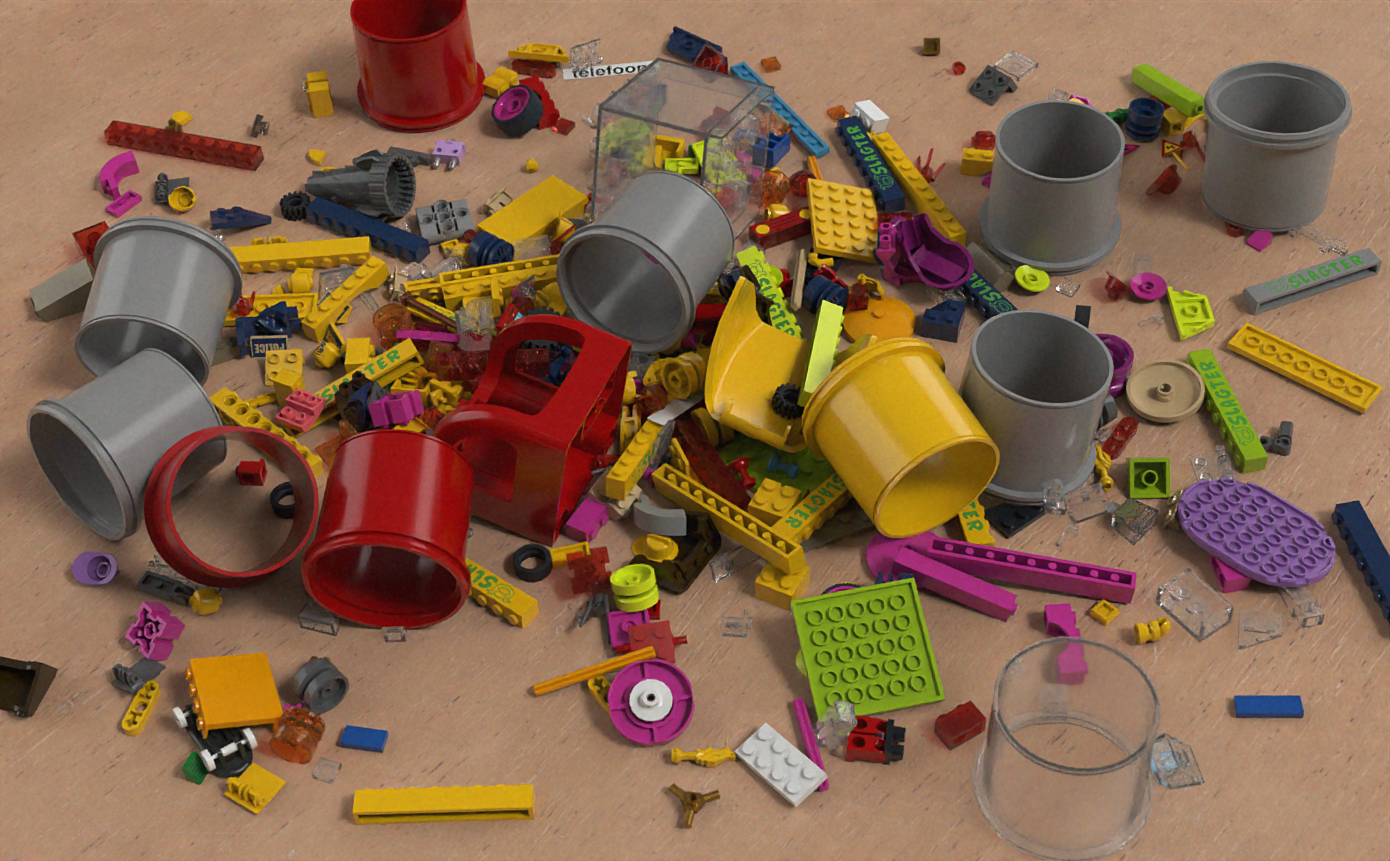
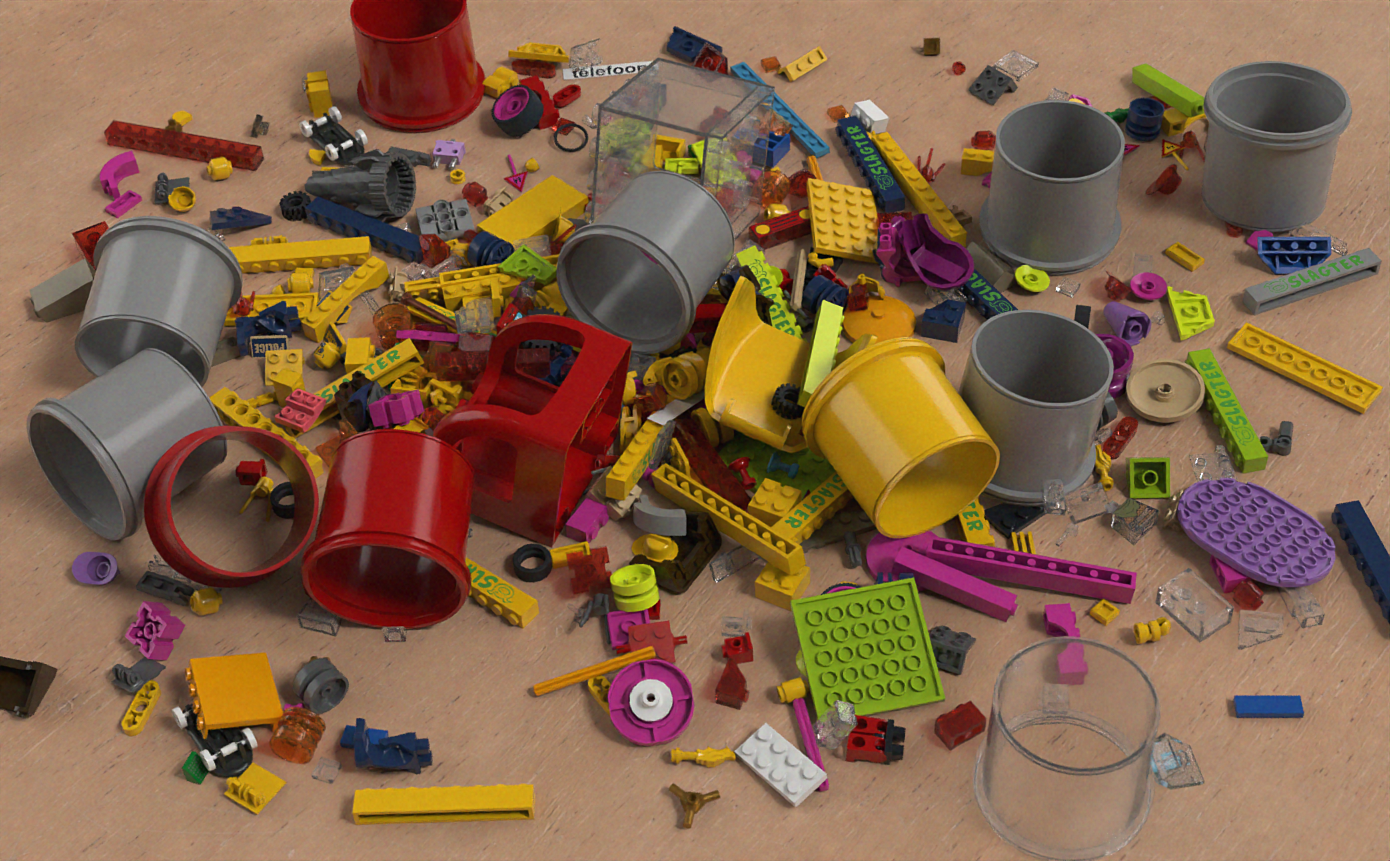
none -> yellow head [206,157,232,180]
none -> yellow plant [239,477,274,522]
none -> pearl dark grey piece [299,106,368,165]
none -> dark blue hips [353,718,433,775]
none -> clear red slope [419,234,451,269]
none -> yellow bush [450,169,465,185]
none -> clear red head [462,182,488,207]
none -> lime wing [498,244,557,285]
none -> piece [504,154,528,192]
none -> red plate [553,84,581,107]
none -> black tyre [554,123,589,152]
none -> clear red slope [715,658,750,710]
none -> red brick [721,632,753,666]
none -> yellow brick [776,677,810,704]
none -> yellow panel [777,46,827,82]
none -> dark grey plant [784,291,814,333]
none -> dark grey axle [843,531,862,568]
none -> dark grey bracket [929,626,976,675]
none -> medium nougat plate [949,205,972,226]
none -> yellow tile [1011,531,1036,554]
none -> medium lavender cone [1103,301,1151,346]
none -> yellow tile [1165,242,1205,272]
none -> clear red head [1232,580,1264,611]
none -> blue wedge [1257,237,1332,274]

